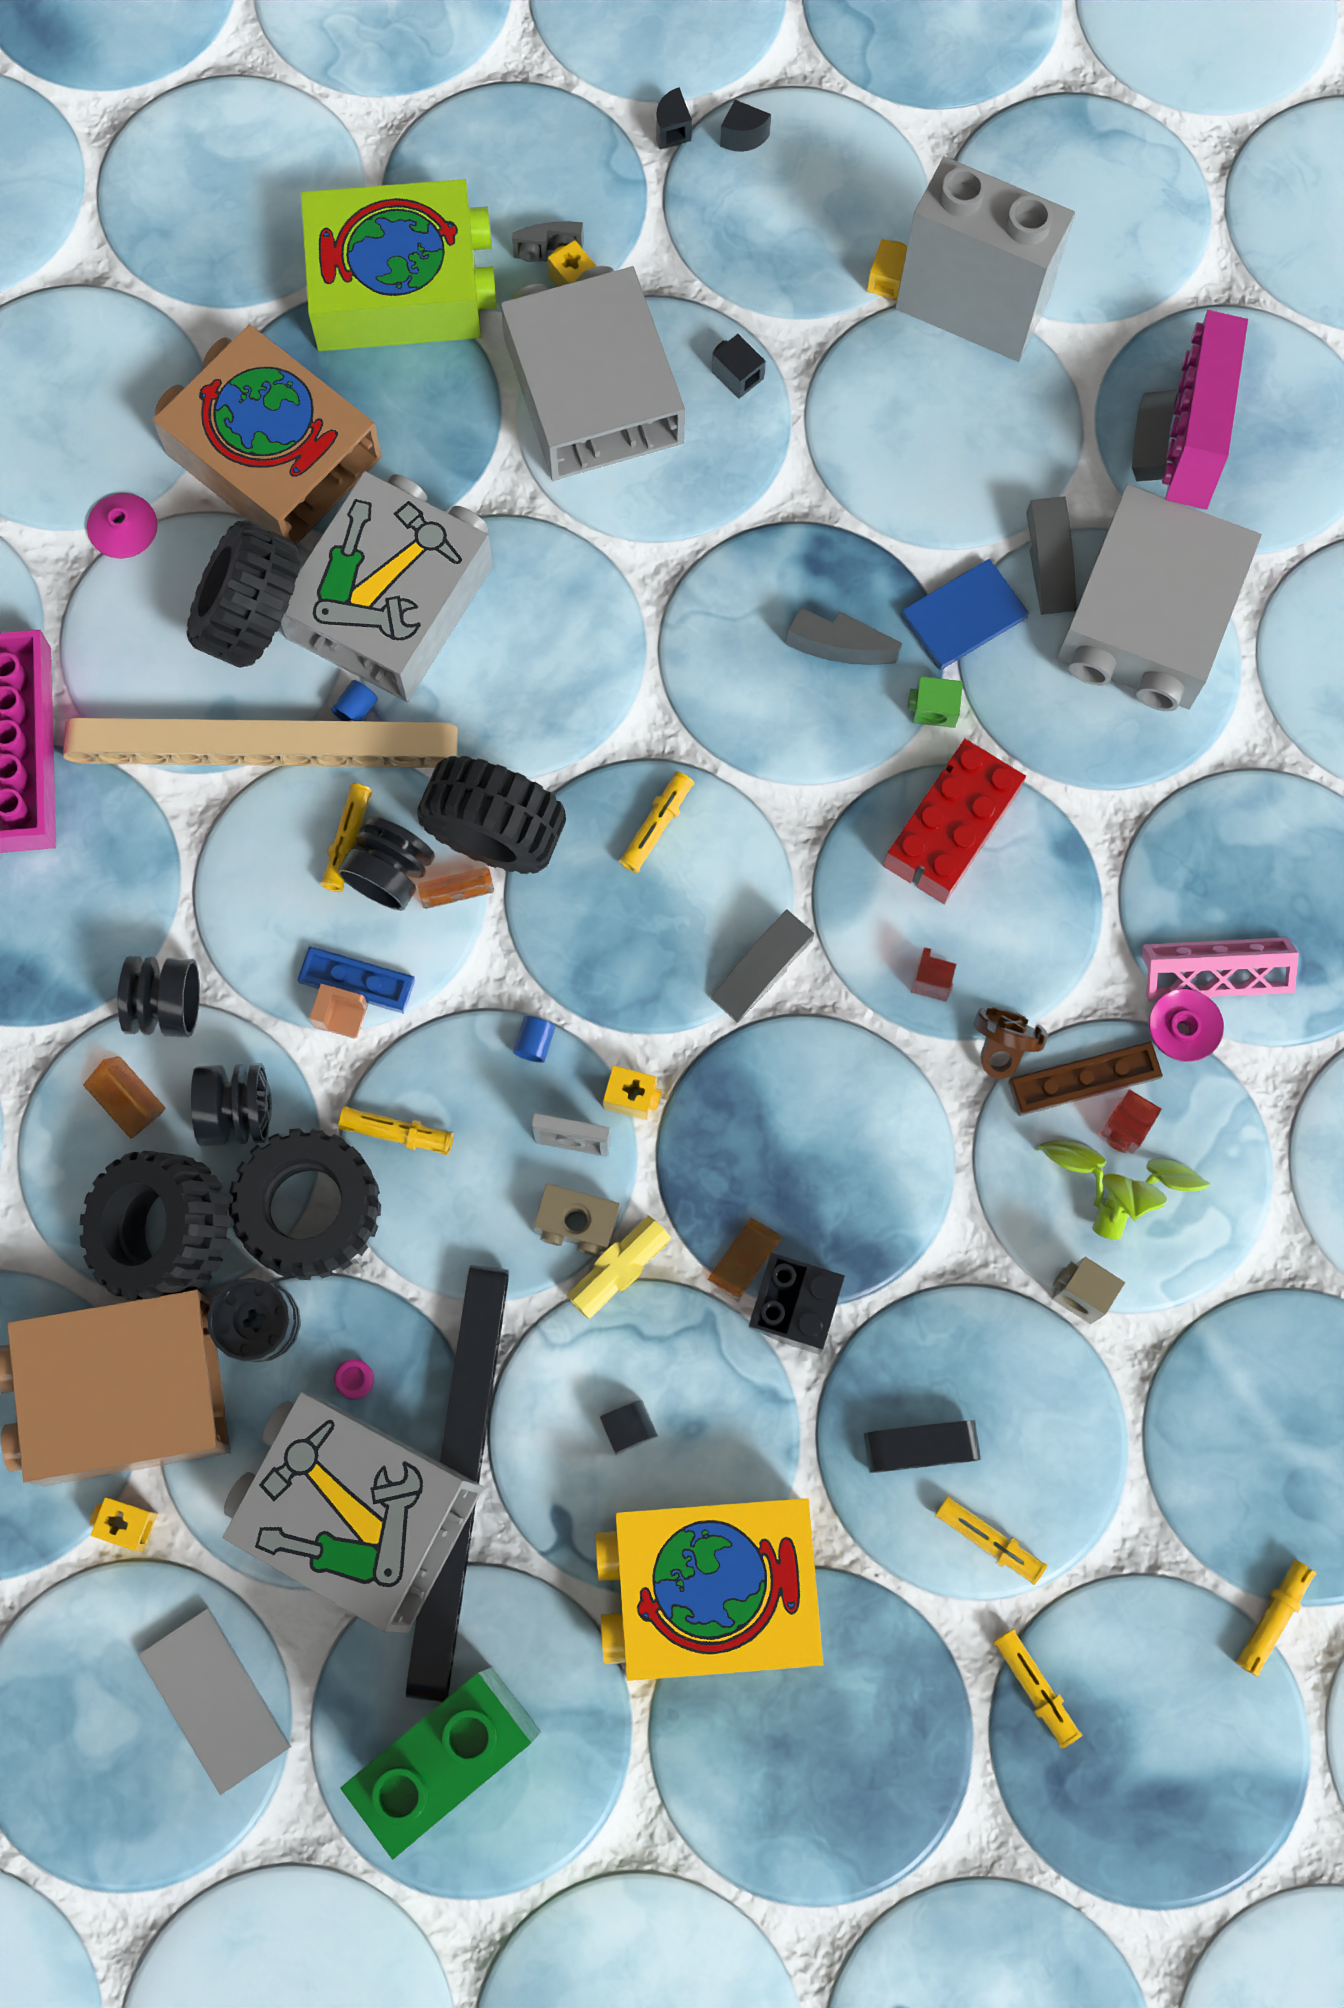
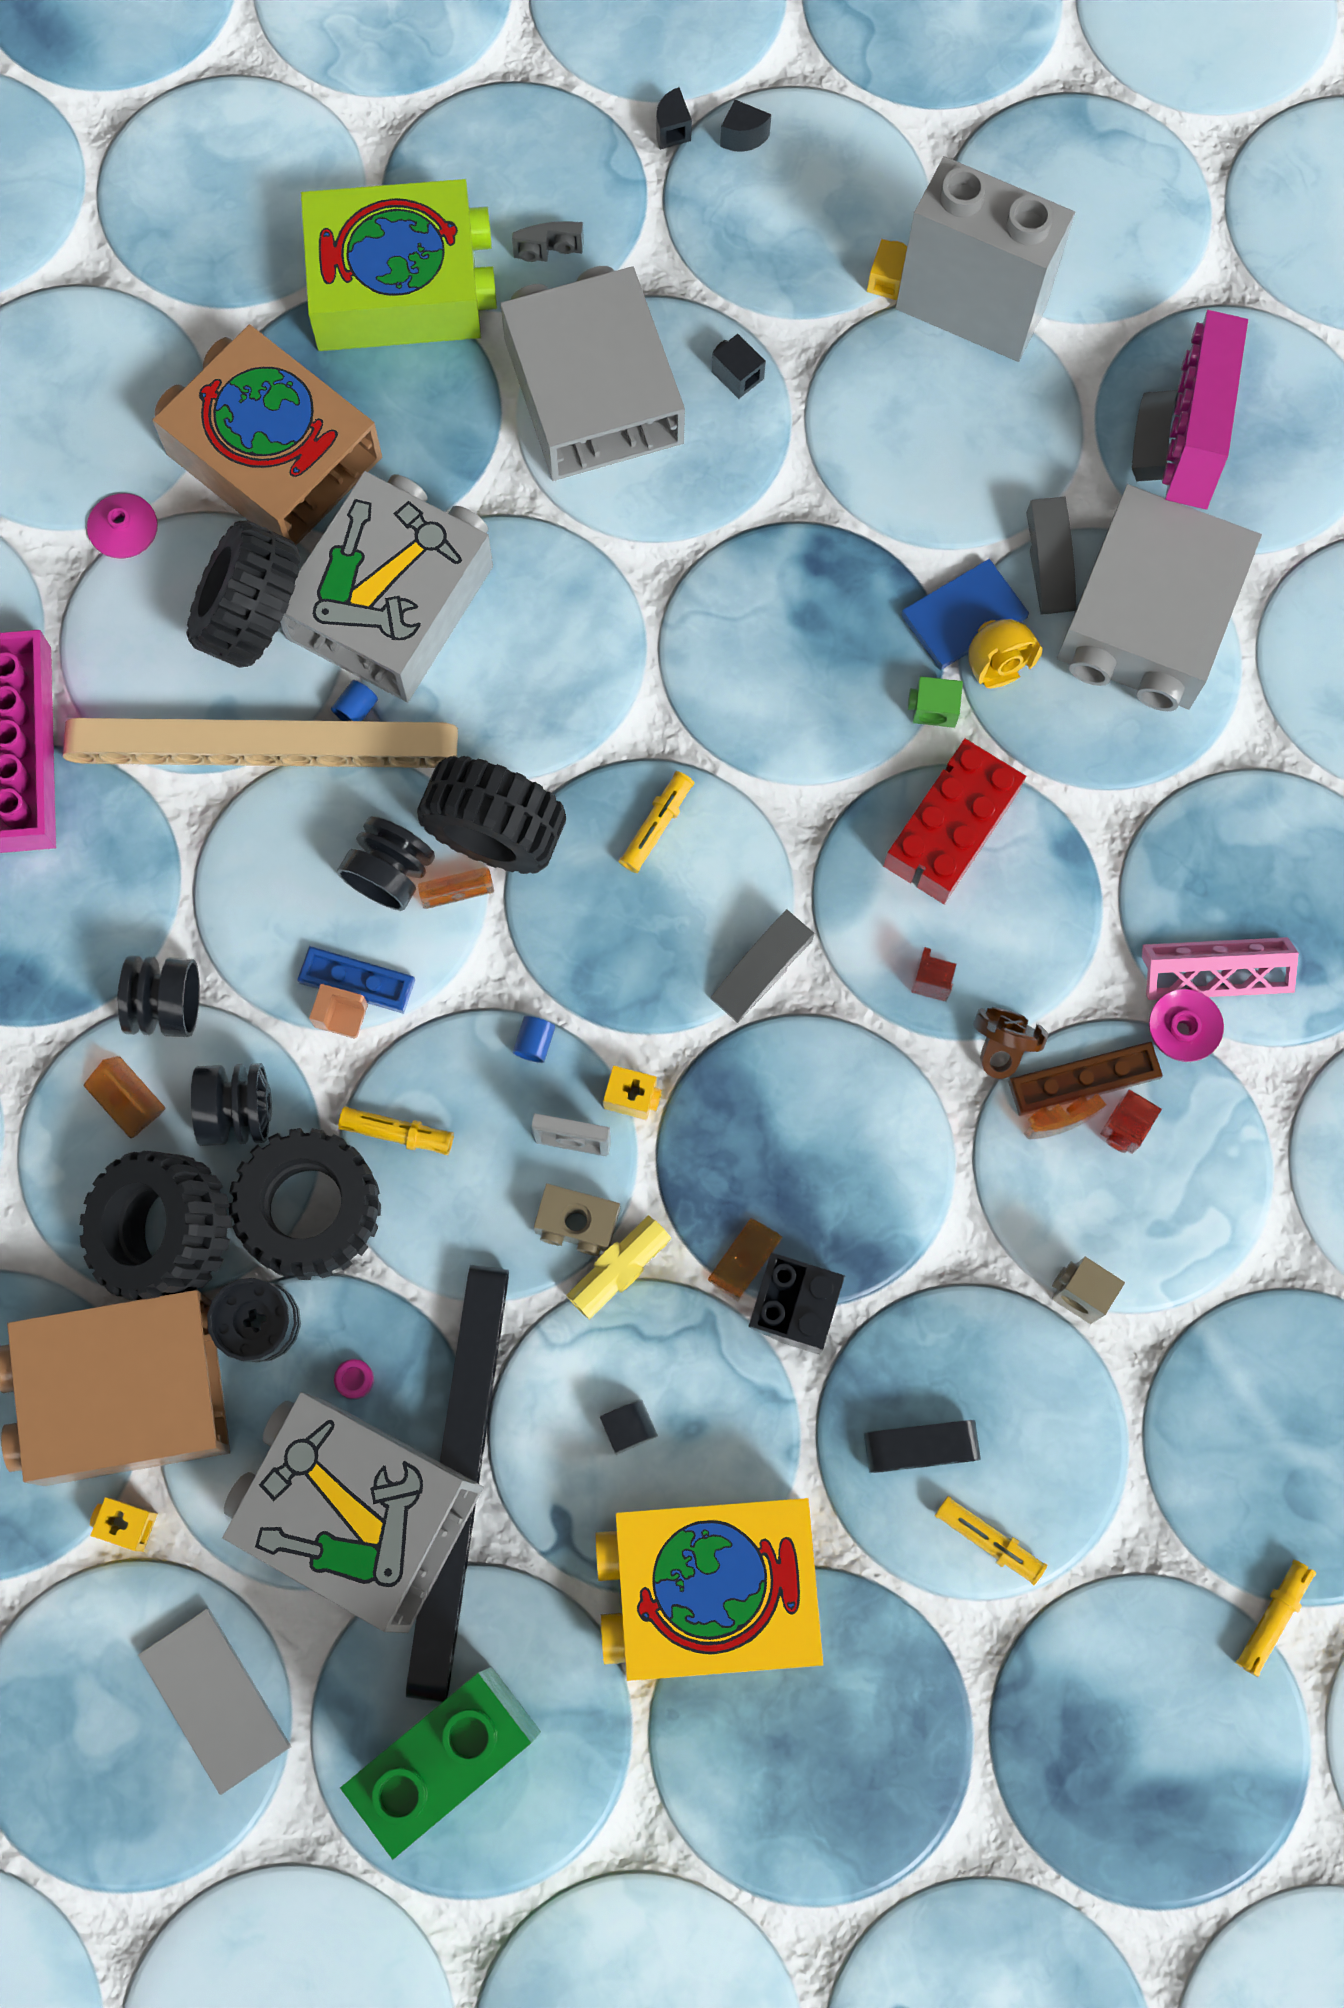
yellow pin [320,783,373,892] -> none
yellow brick [547,240,597,287] -> none
dark grey slope [786,607,903,665] -> none
yellow pin [993,1629,1082,1749] -> none
lime plant [1036,1140,1210,1240] -> none
none -> yellow cylinder [968,619,1043,689]
none -> clear orange slope [1024,1093,1107,1139]

